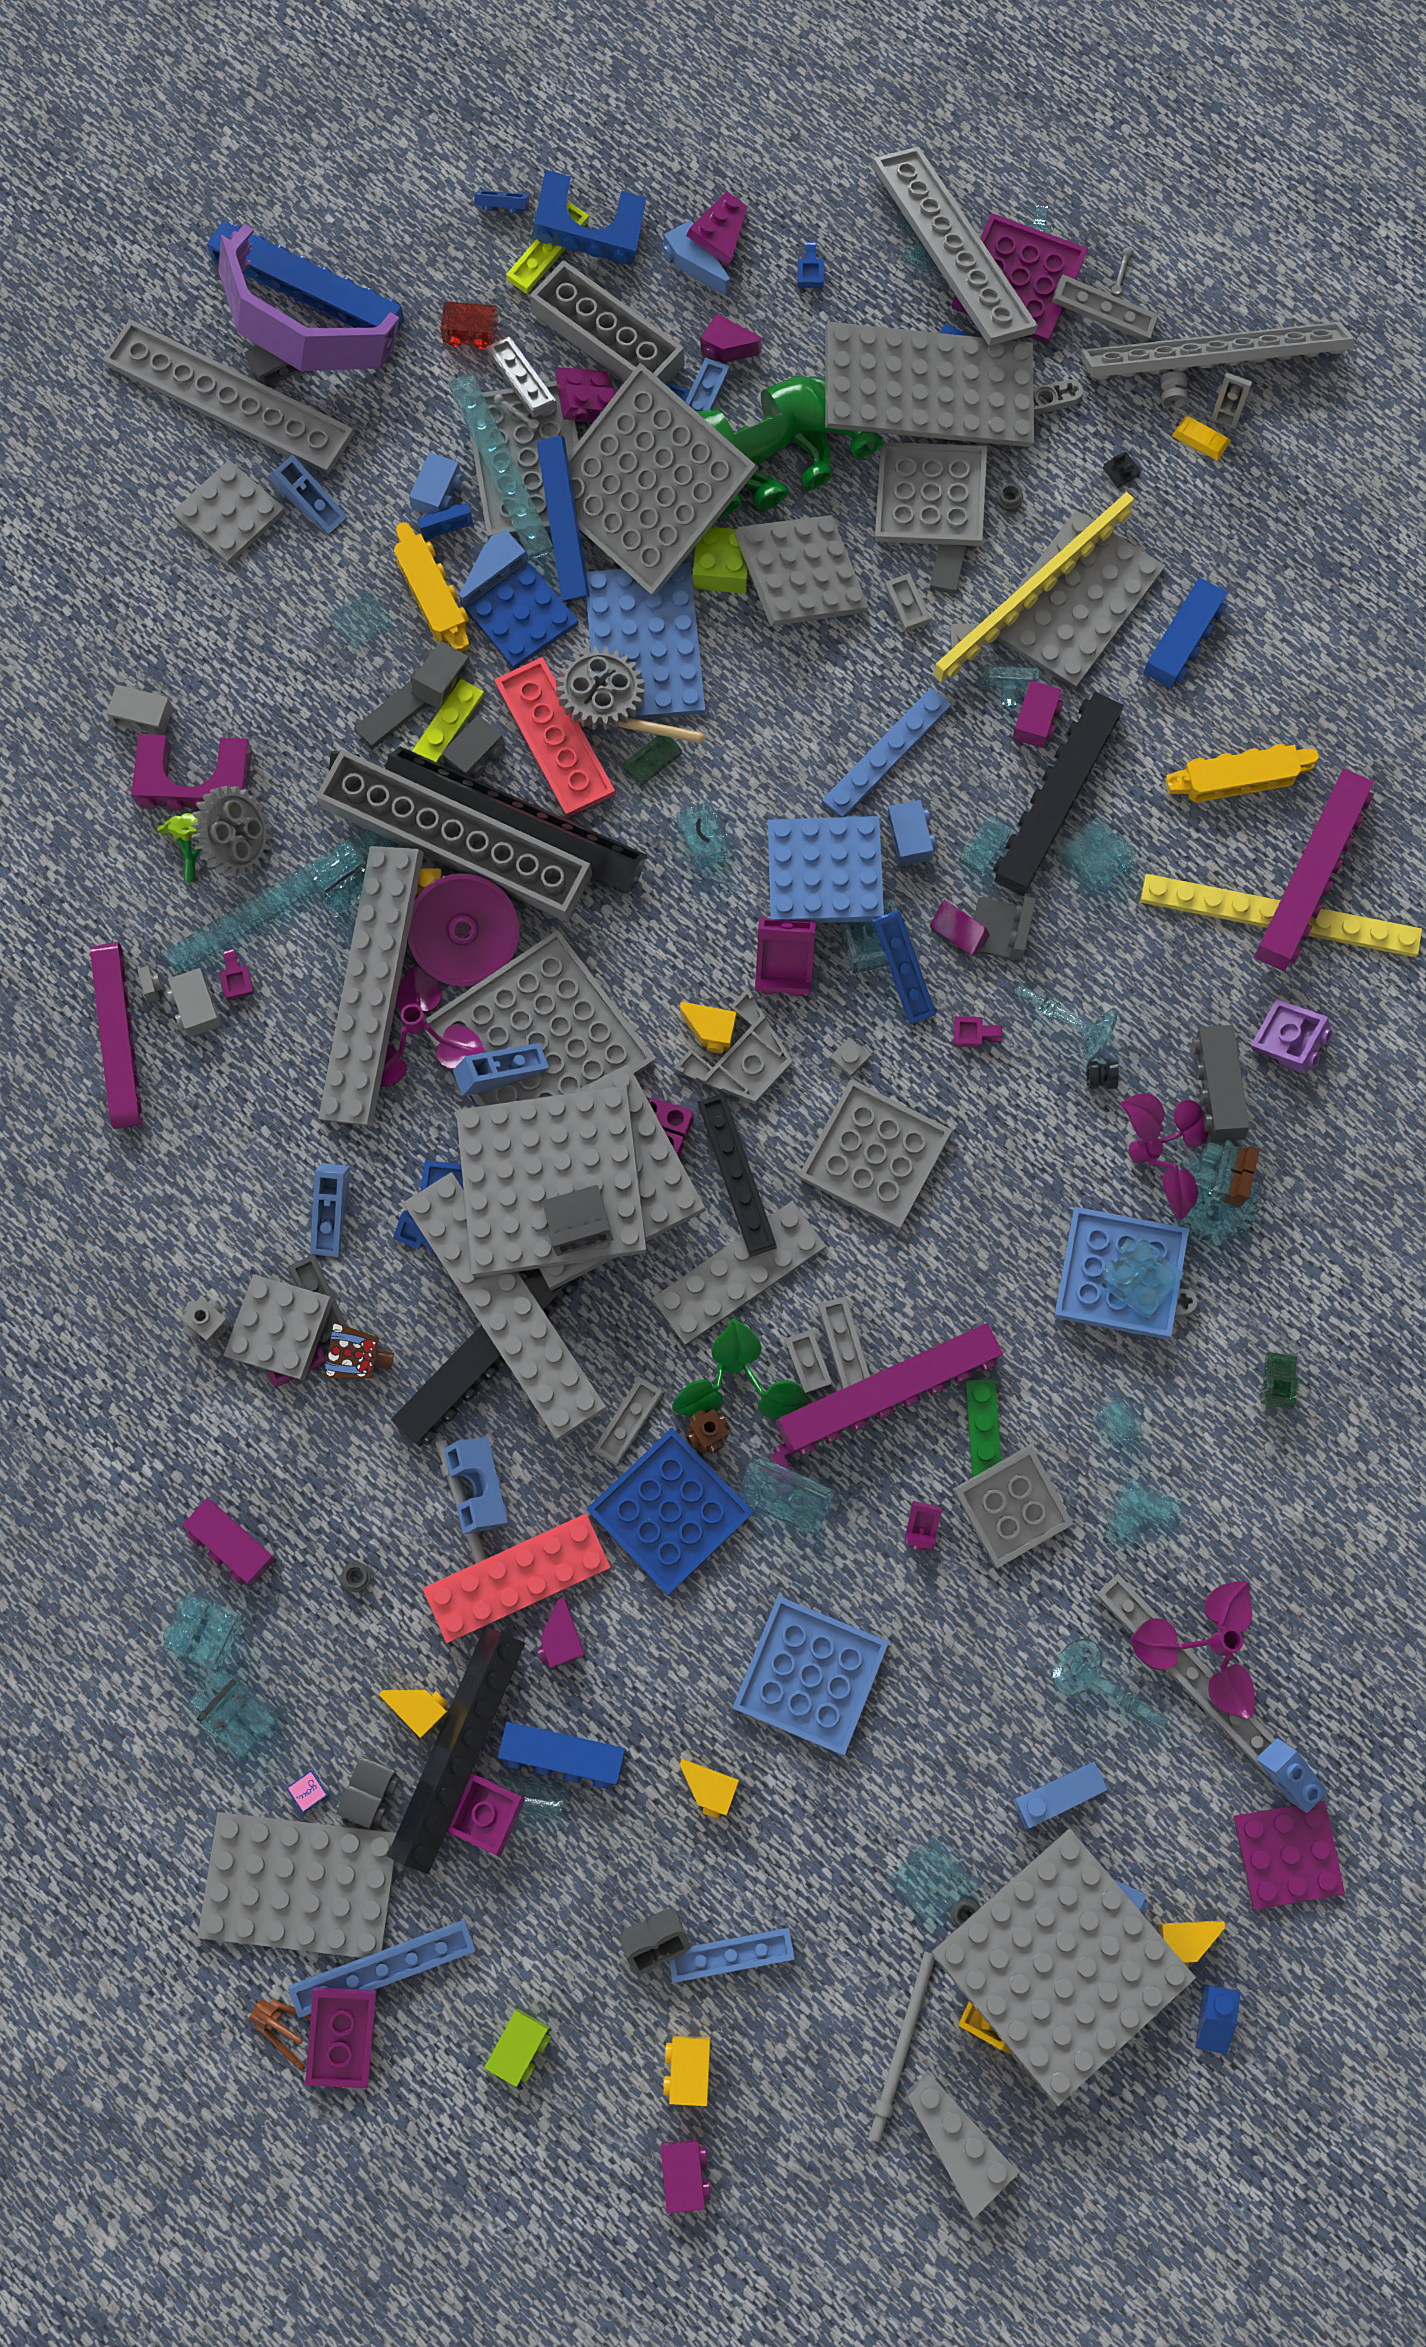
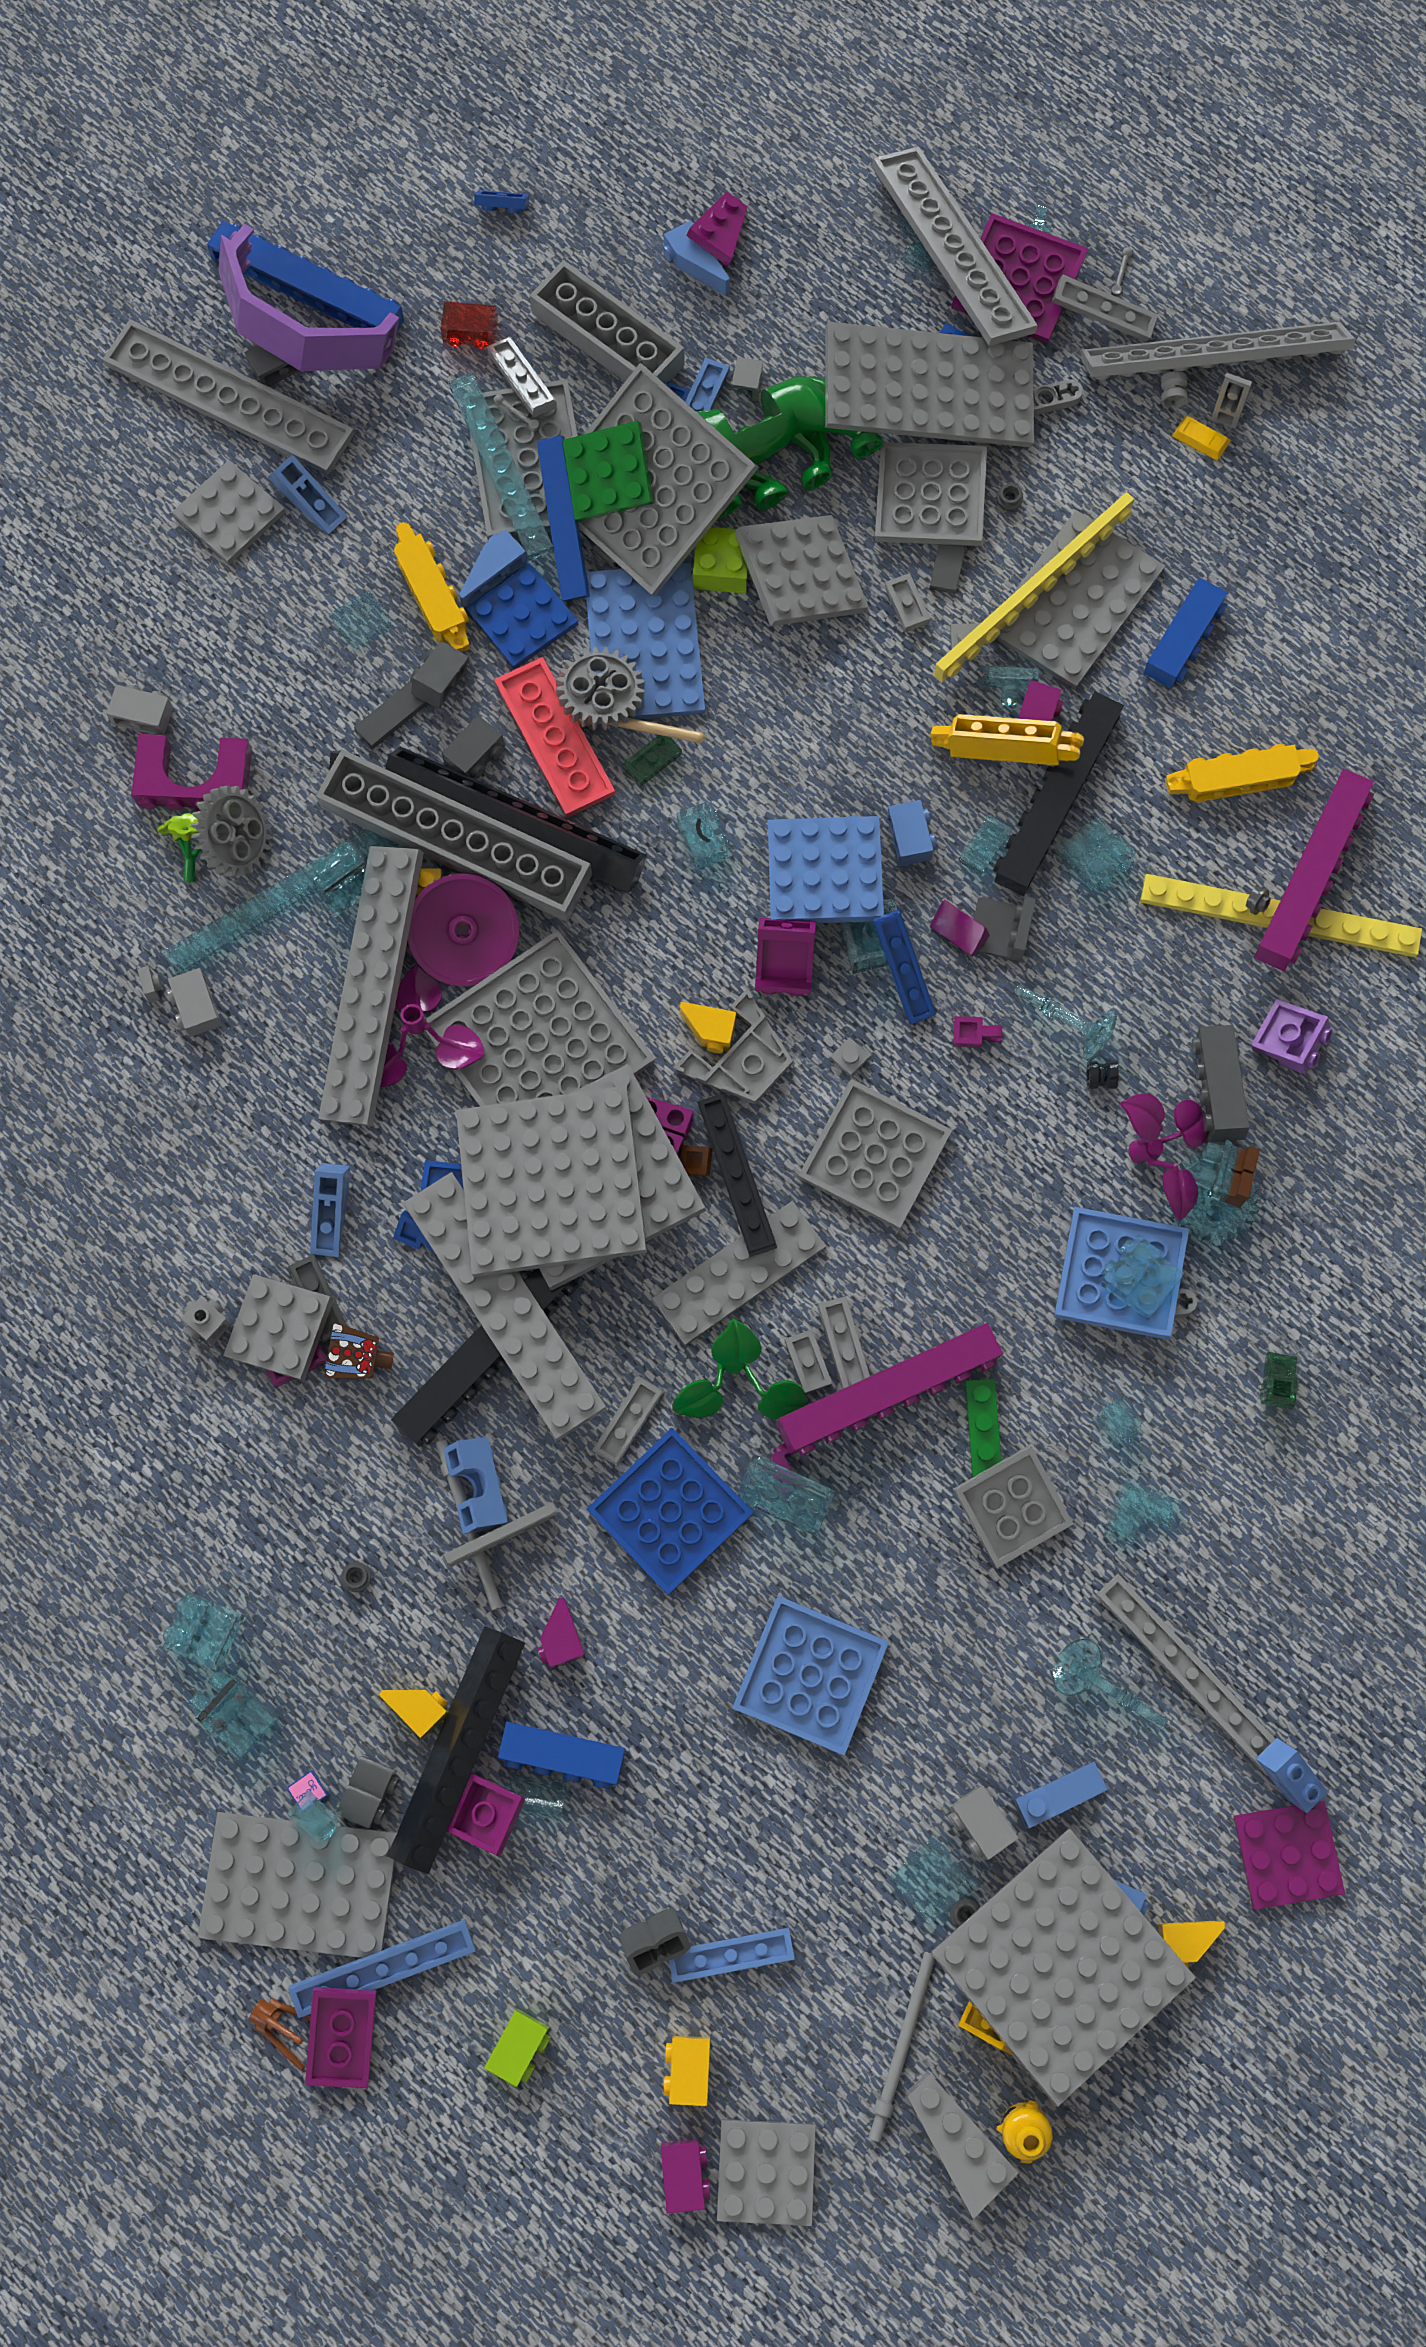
magenta beam [90,942,143,1129] -> none
magenta brick [182,1498,276,1586] -> none
magenta plate [219,949,254,1001] -> none
medium blue brick [409,452,463,514] -> none
neon yellow plate [412,679,485,763] -> none
blue plate [417,503,474,540] -> none
coral plate [422,1514,611,1644] -> none
medium blue slope [453,1043,549,1096] -> none
neon yellow plate [506,201,589,294] -> none
blue arch [531,170,646,265] -> none
dark grey bracket [542,1185,614,1256] -> none
magenta plate [555,367,616,422] -> none
yellow slope [679,1759,739,1820] -> none
reddish brown brick [685,1409,730,1456] -> none
magenta slope [700,314,762,363] -> none
blue plate [798,242,824,288] -> none
medium blue plate [822,688,951,817] -> none
magenta bracket [904,1501,942,1551] -> none
black tile [1103,451,1141,488] -> none
magenta plant [1131,1581,1255,1719] -> none
blue slope [1195,1984,1241,2054] -> none
none -> clear light blue brick [287,1790,339,1844]
none -> light grey tile [442,1502,556,1568]
none -> green plate [562,421,654,522]
none -> reddish brown plate [681,1145,713,1176]
none -> light grey plate [717,2119,816,2226]
none -> light grey panel [732,357,763,402]
none -> yellow hinge [930,714,1084,765]
none -> light grey brick [947,1785,1019,1860]
none -> yellow piece [997,2100,1053,2164]
none -> dark grey plate [1246,887,1271,915]

